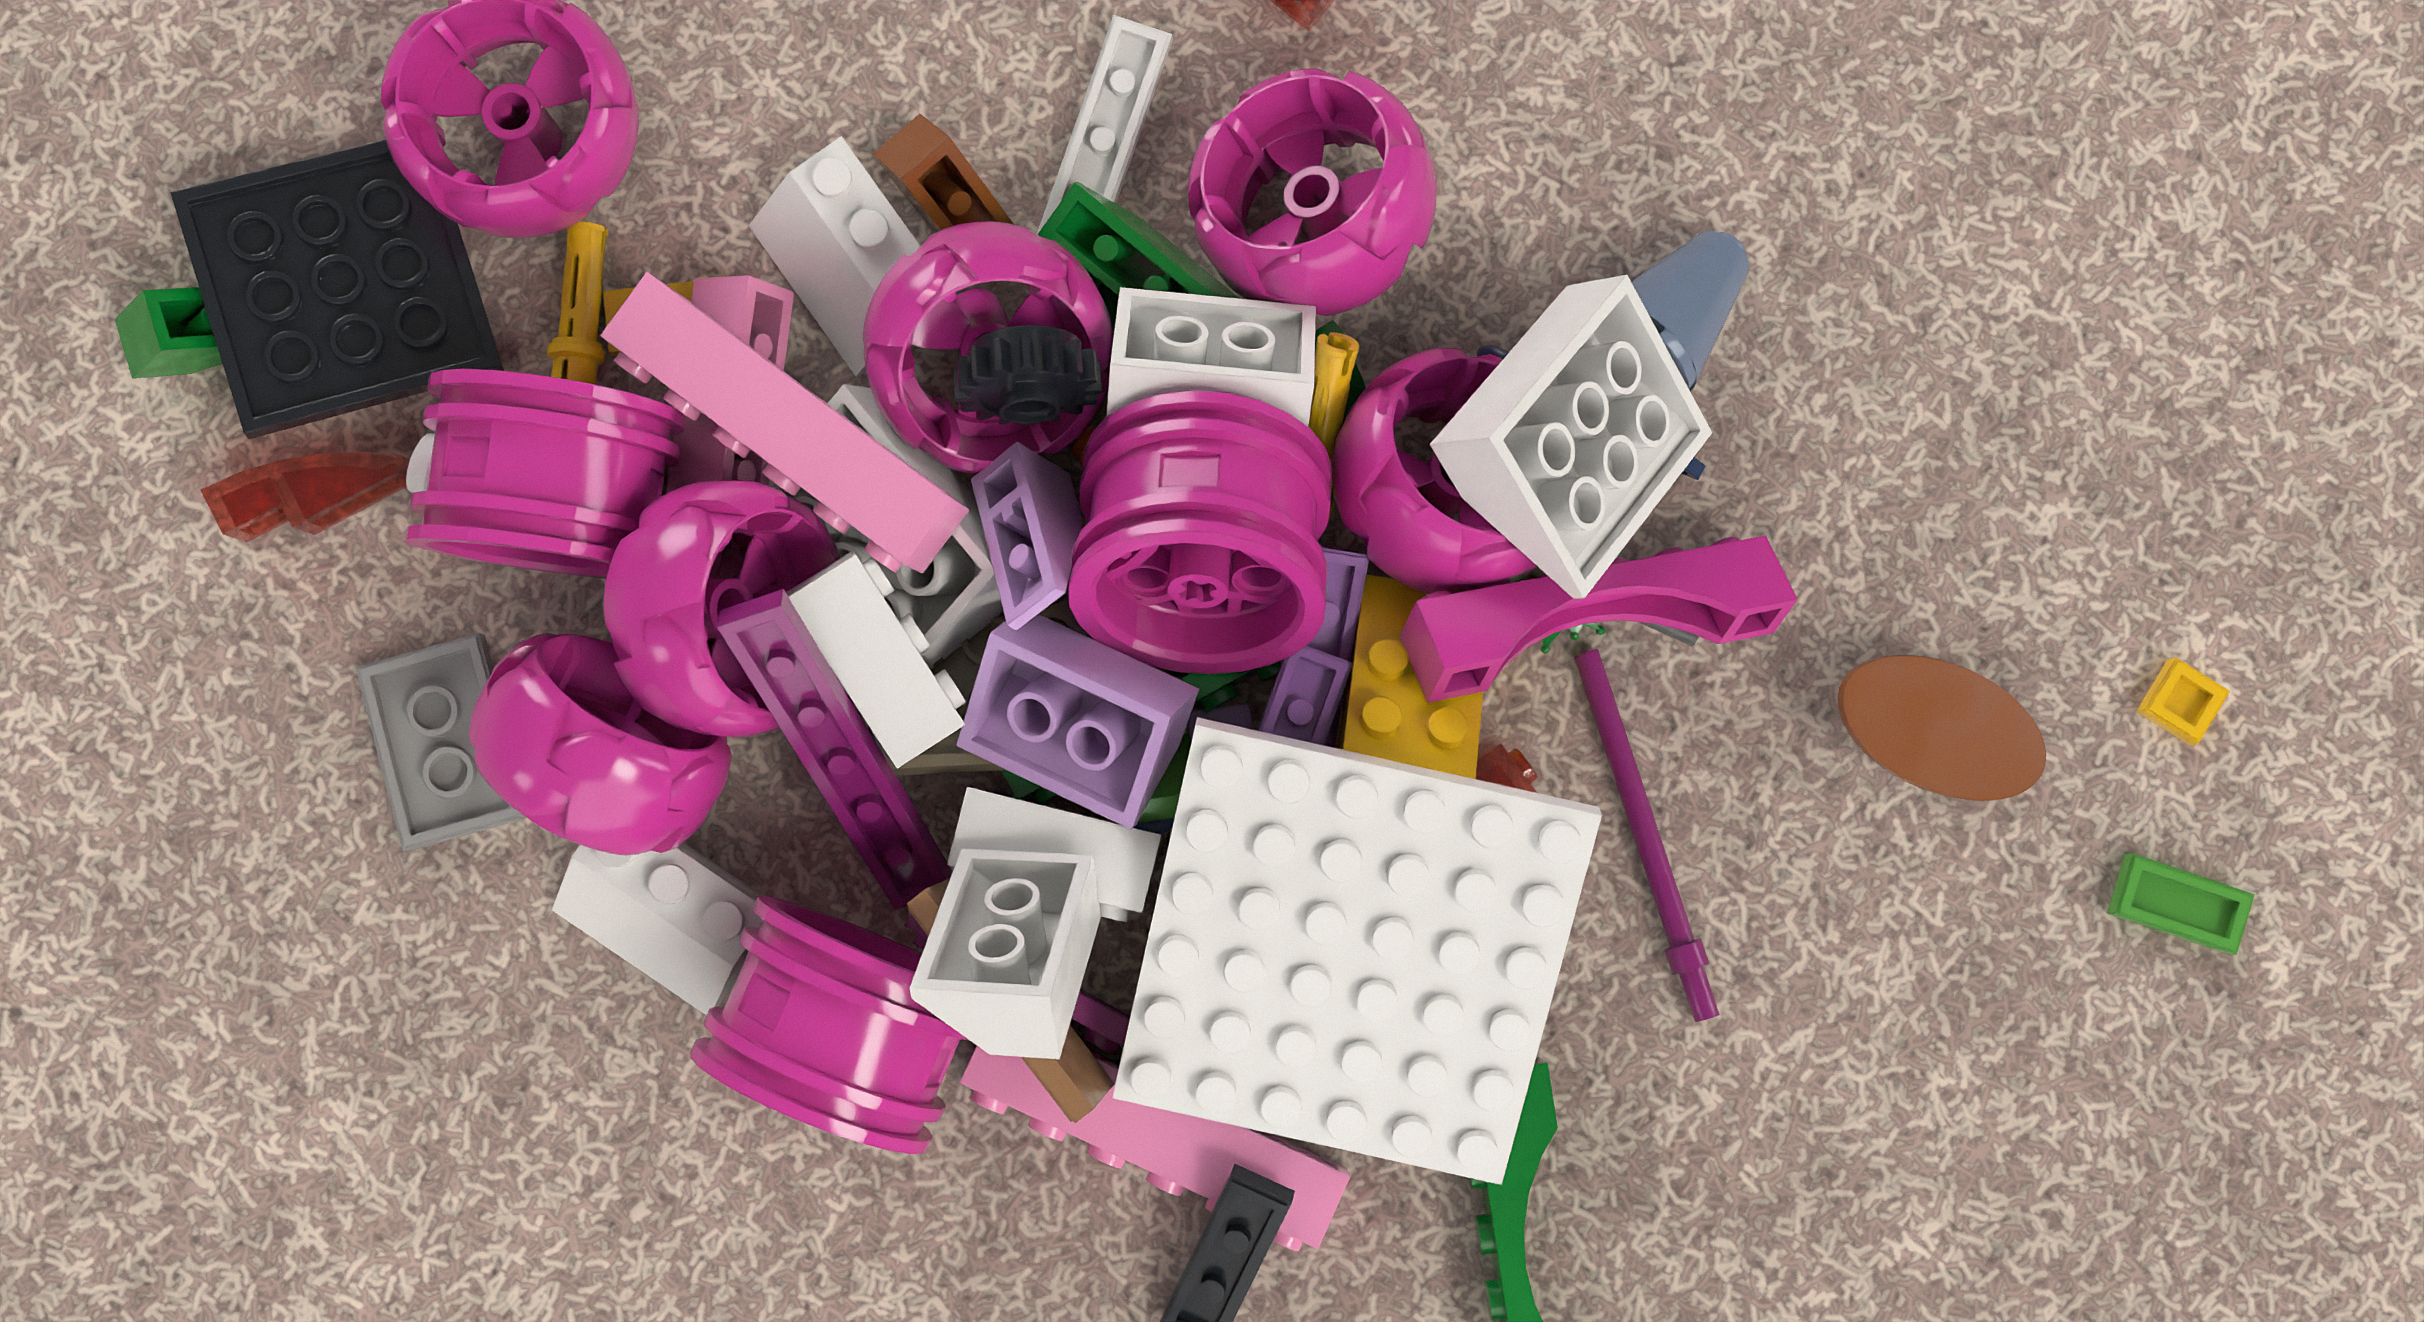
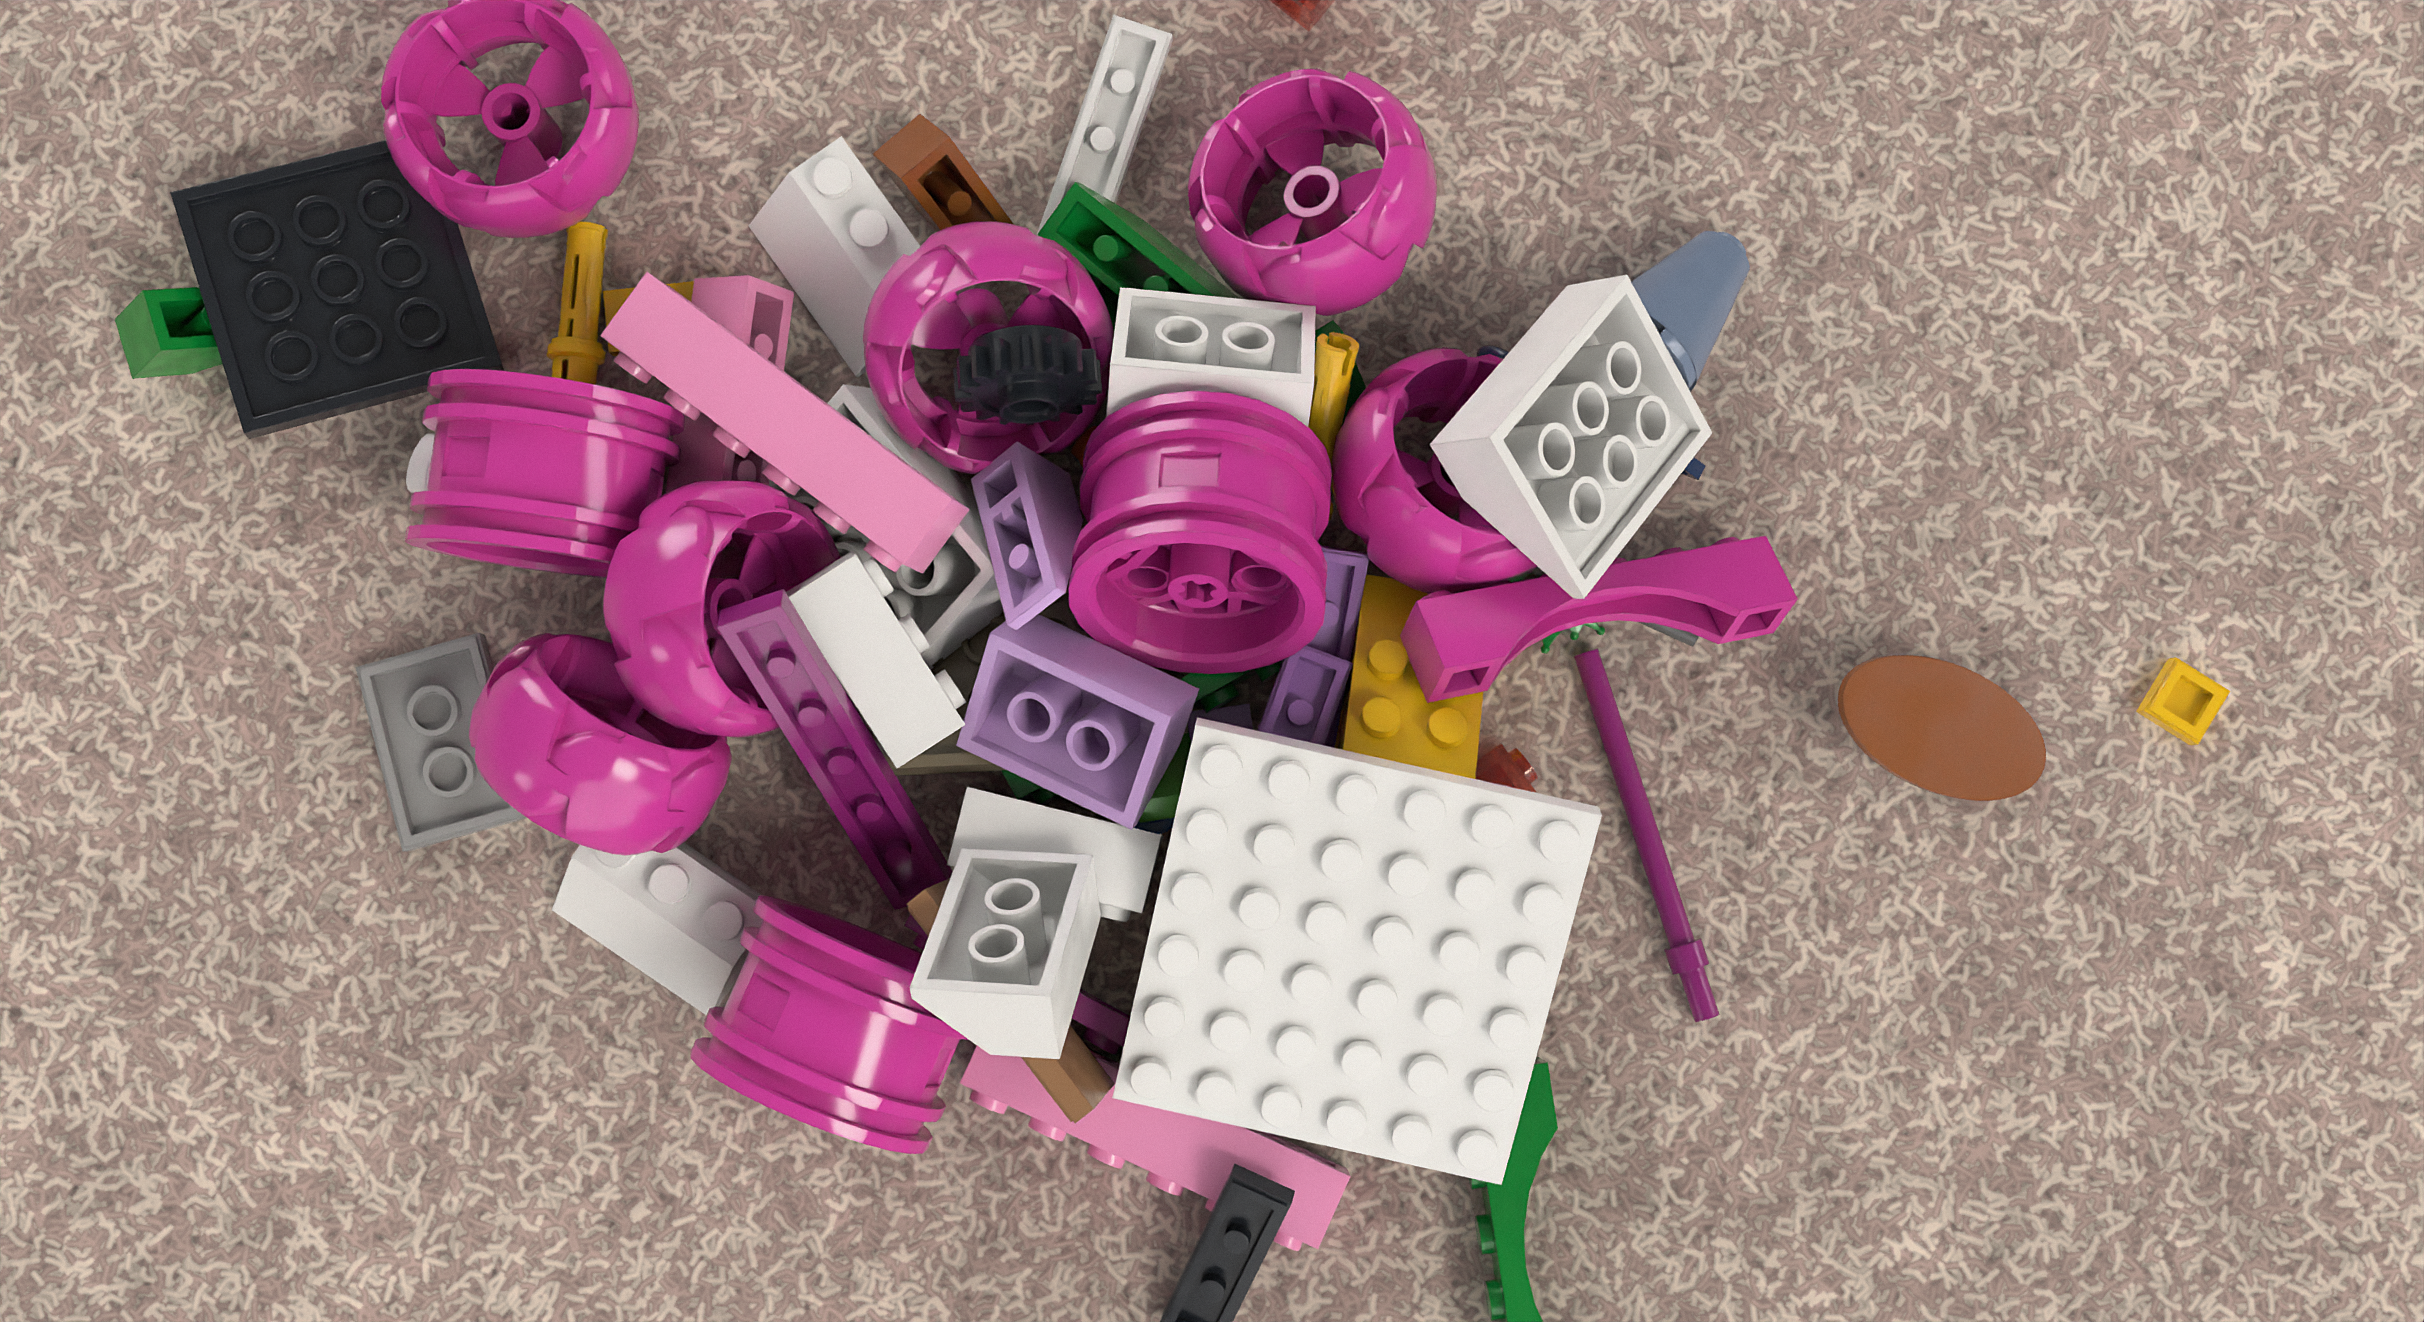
clear red slope [200,452,410,542] -> none
bright green tile [2107,853,2255,955] -> none

